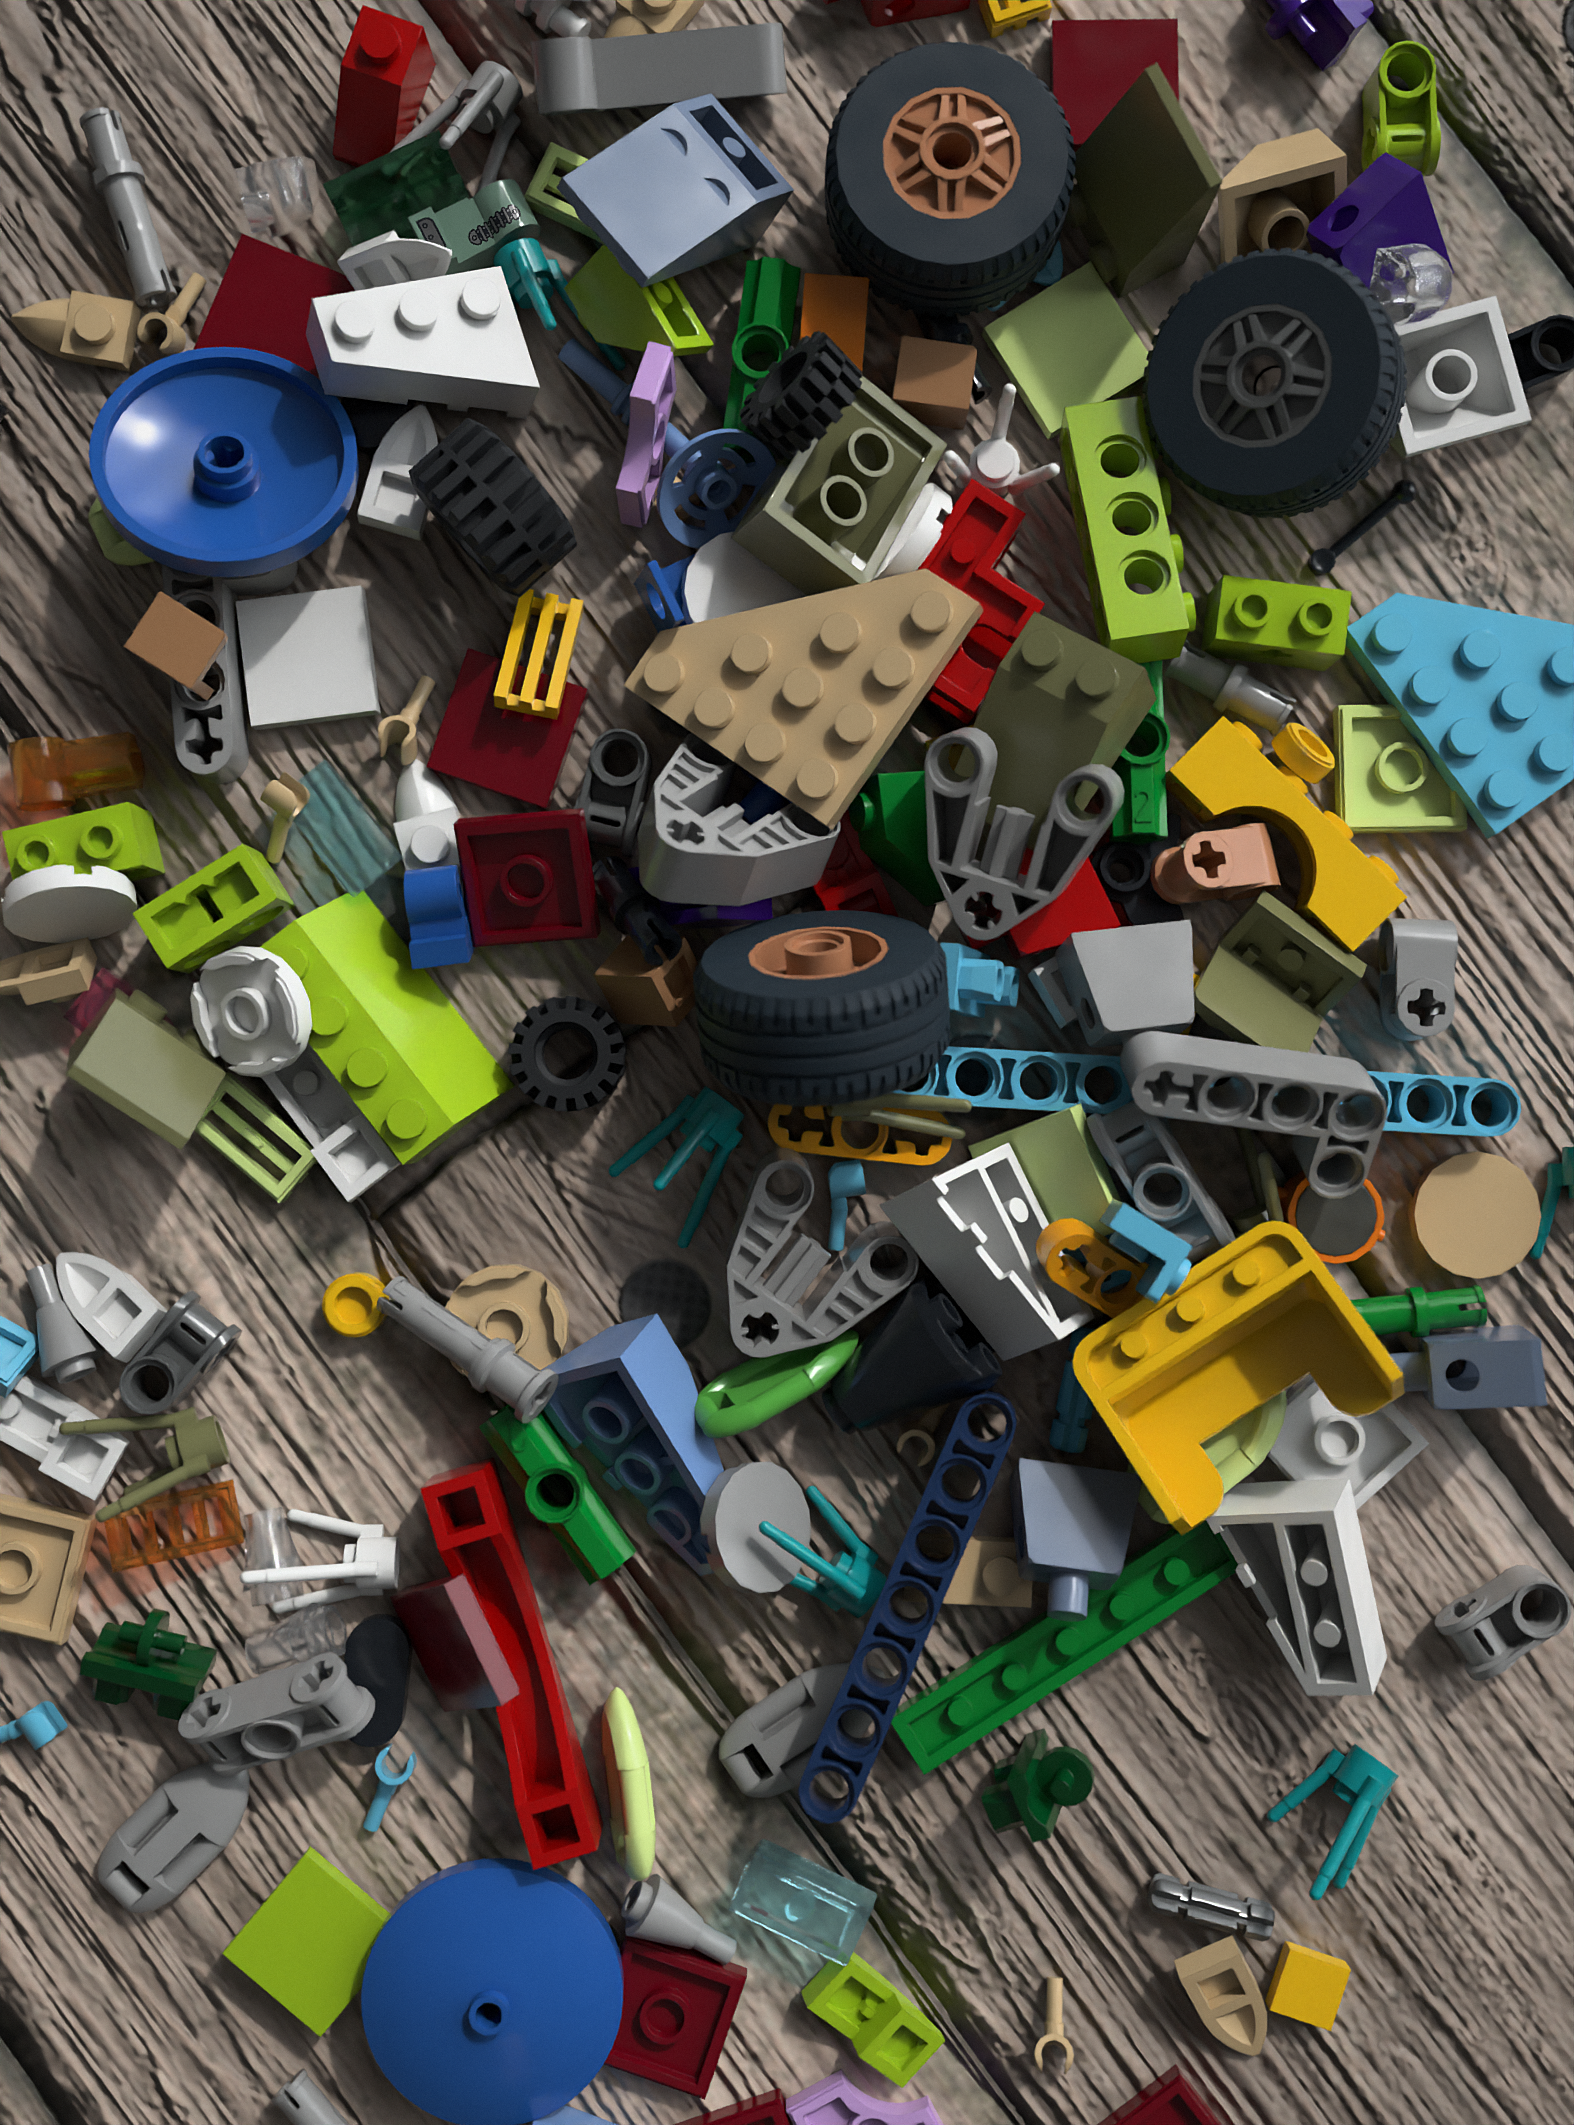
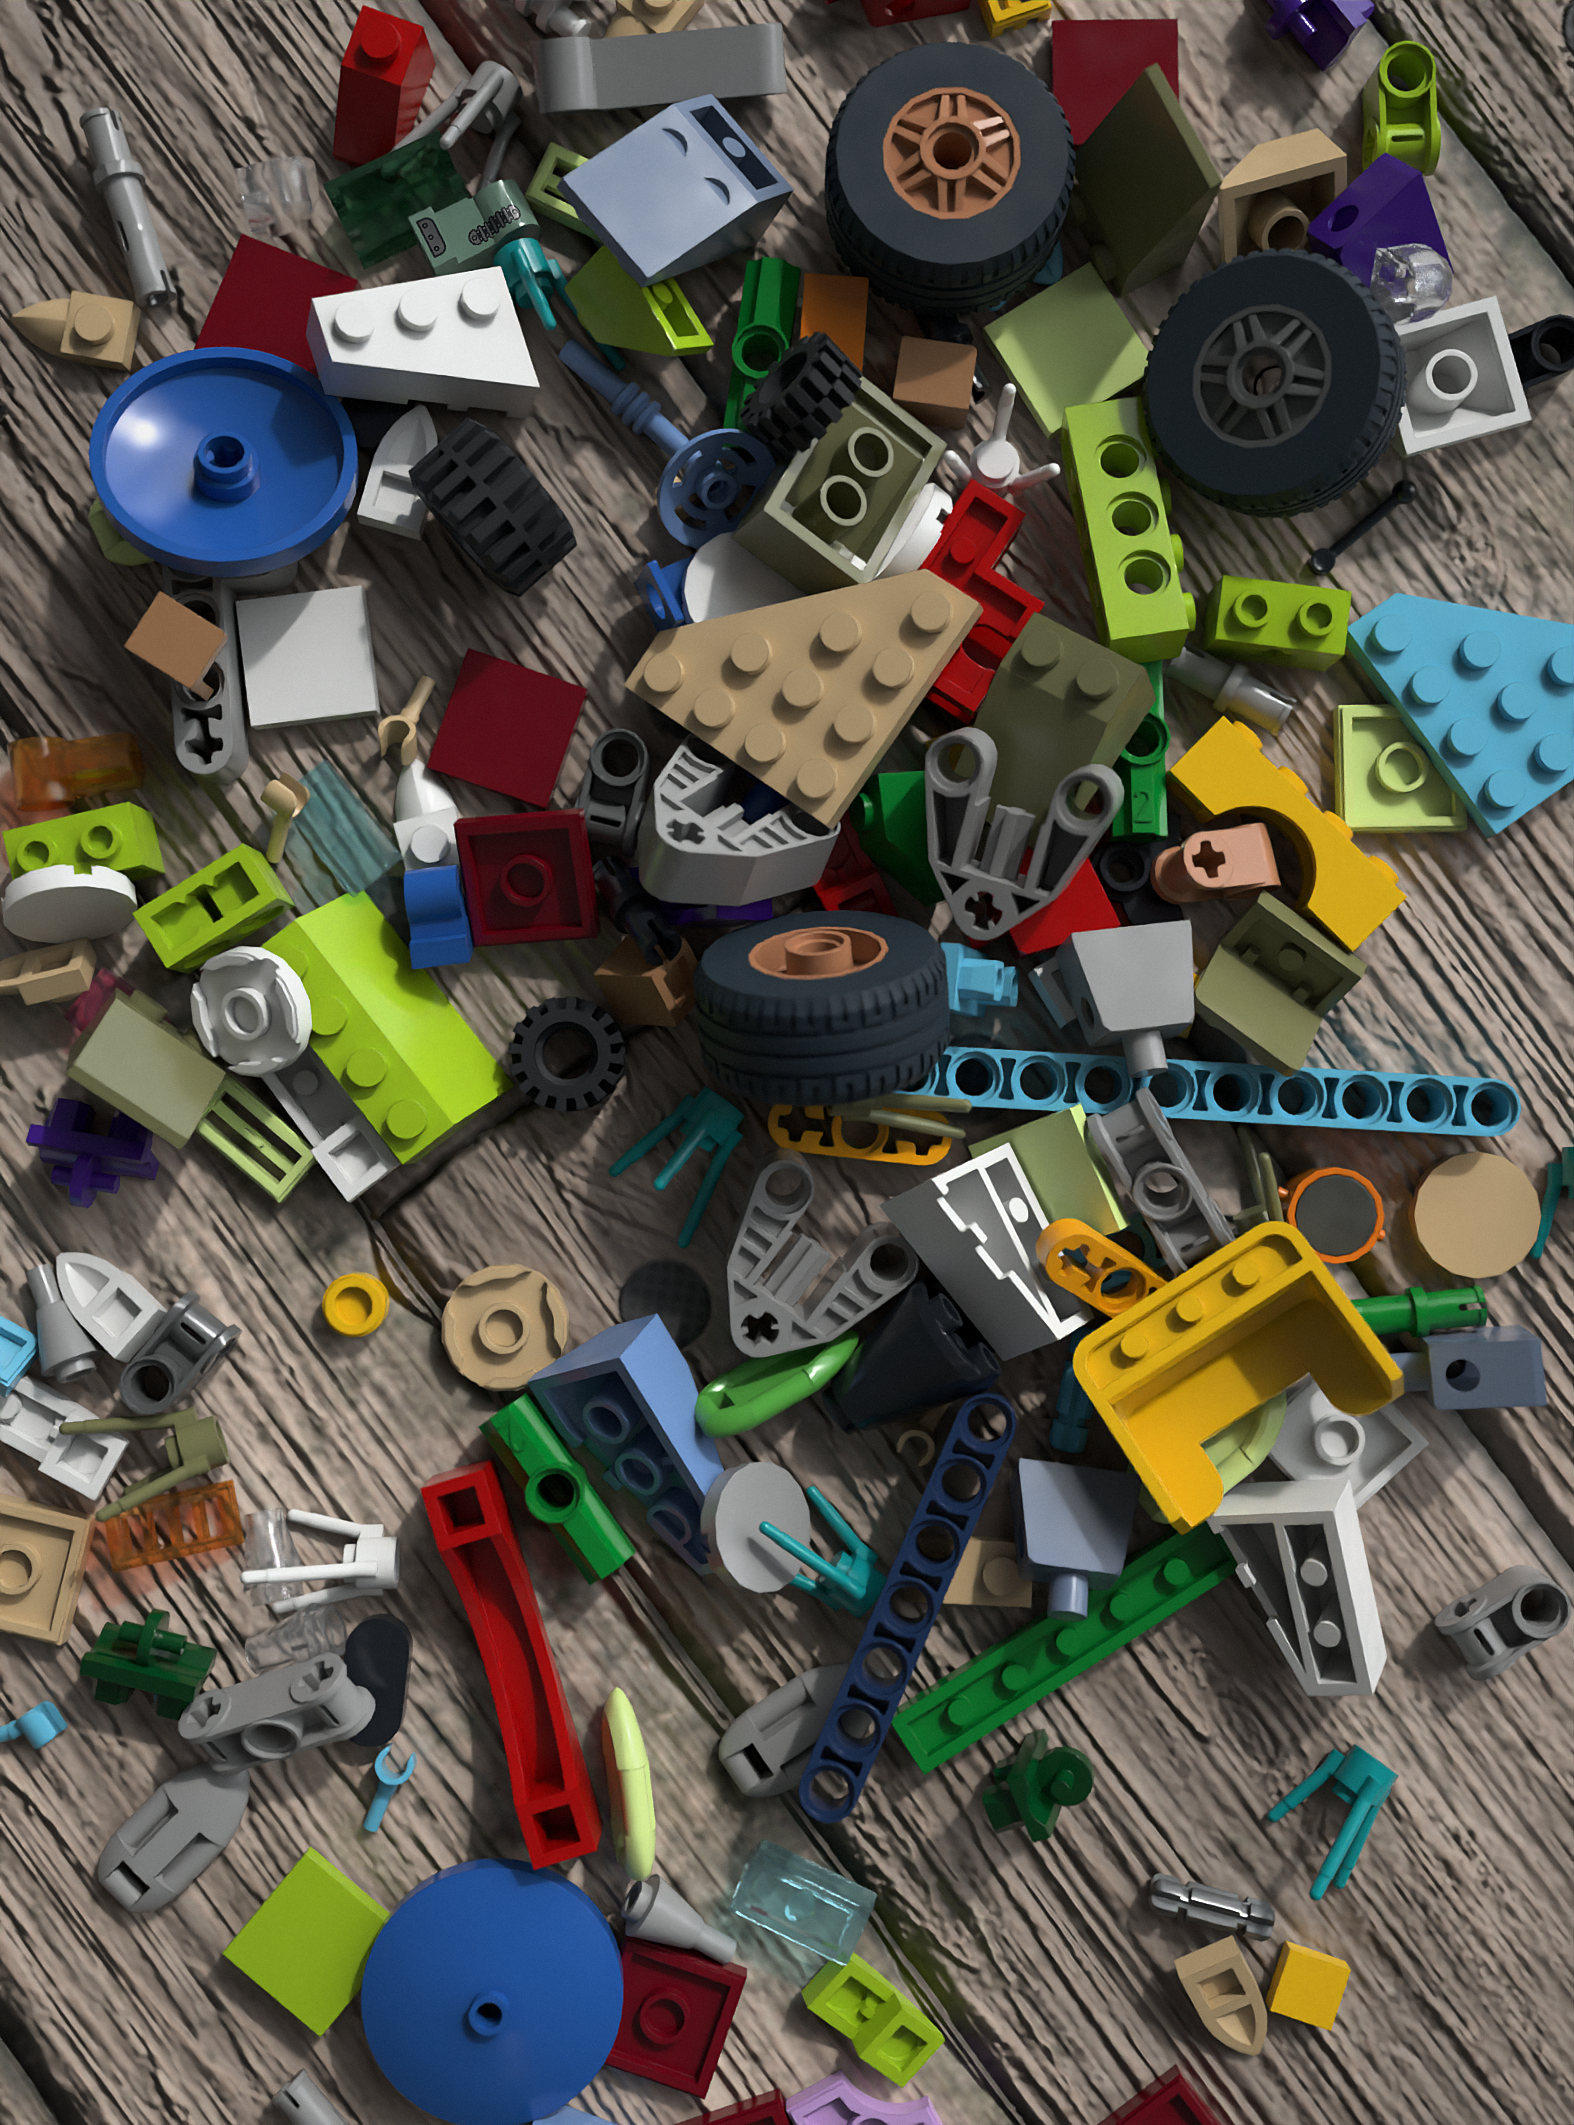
tan hand [137,272,207,356] -> none
white plate [337,230,452,291] -> none
light grey pin [376,1276,559,1423] -> none
dark red tile [389,1574,520,1712] -> none
yellow tile [494,589,584,720] -> none
lavender tile [616,341,677,528] -> none
medium azure hand [828,1160,866,1251] -> none
tan hand [1034,1976,1074,2076] -> none
medium azure bracket [1099,1199,1193,1303] -> none
light grey beam [1120,1031,1388,1199] -> none
yellow tile [1271,723,1335,784] -> none
light grey piece [1377,918,1458,1042] -> none
none -> dark purple hips [25,1098,160,1208]

